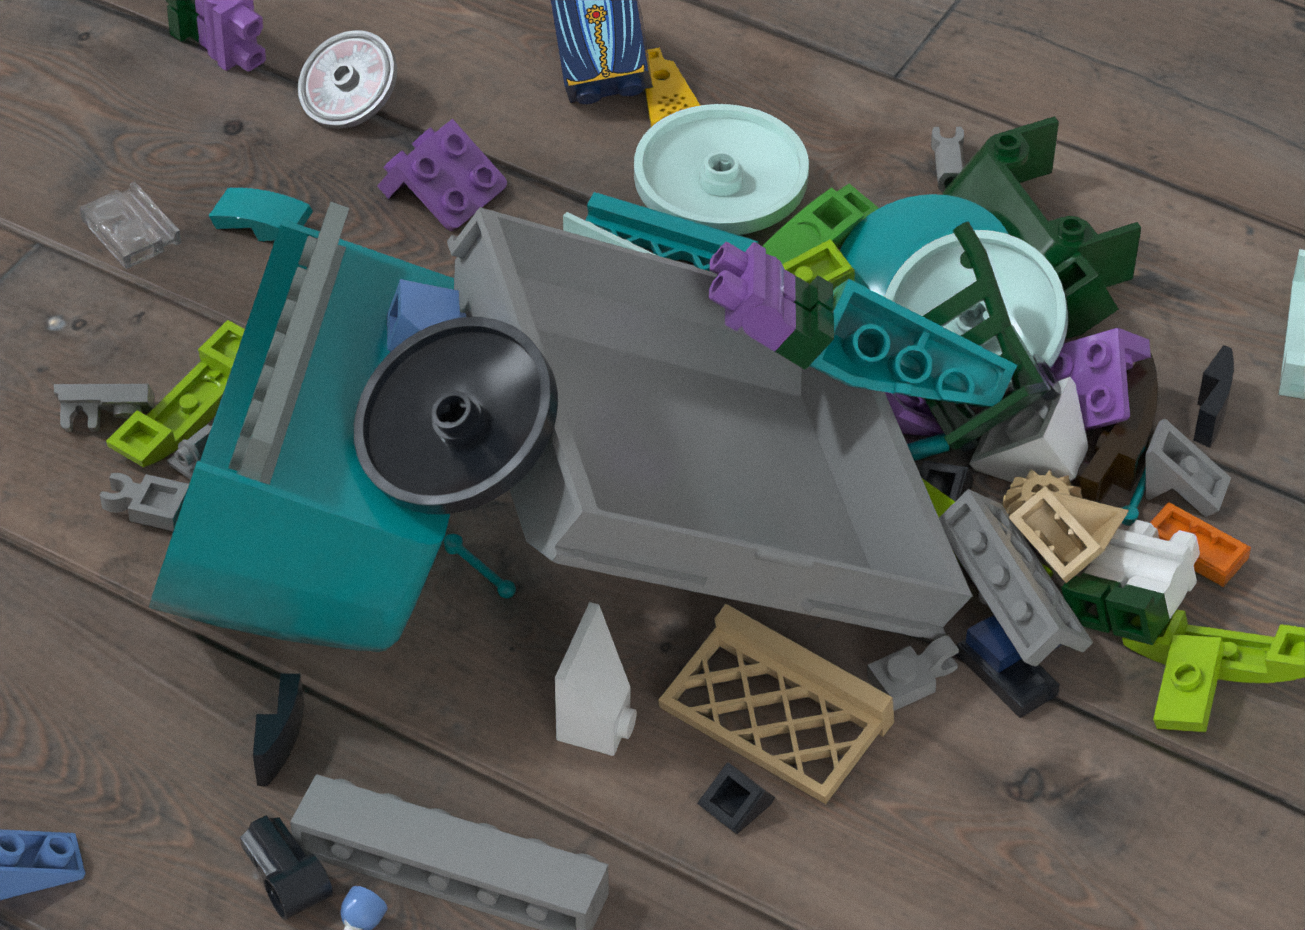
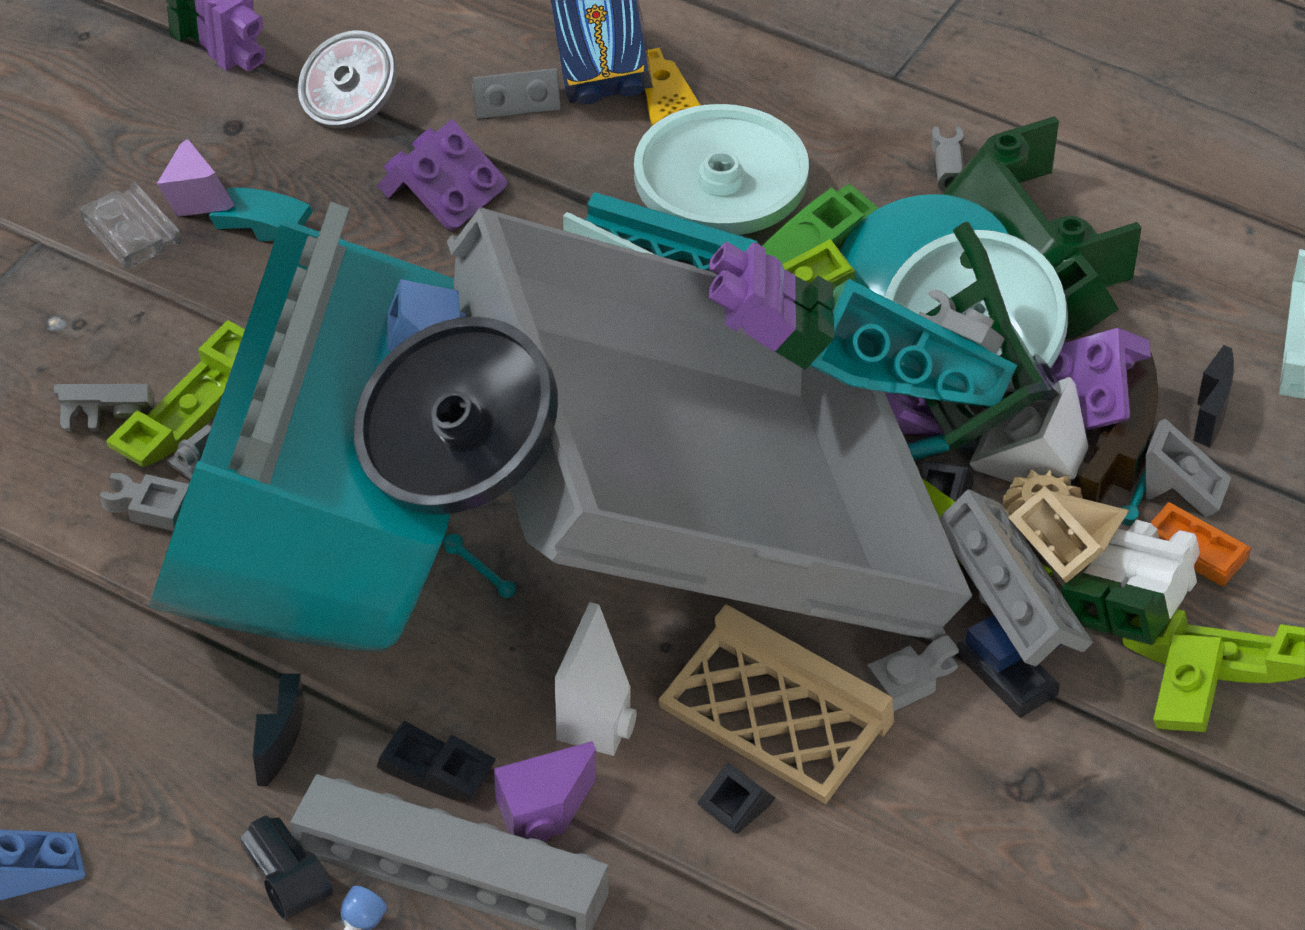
none -> lavender slope [157,139,235,217]
none -> black slope [377,720,496,801]
none -> light grey hinge [471,68,561,119]
none -> medium lavender slope [494,741,596,842]
none -> light grey plate [919,290,1005,354]

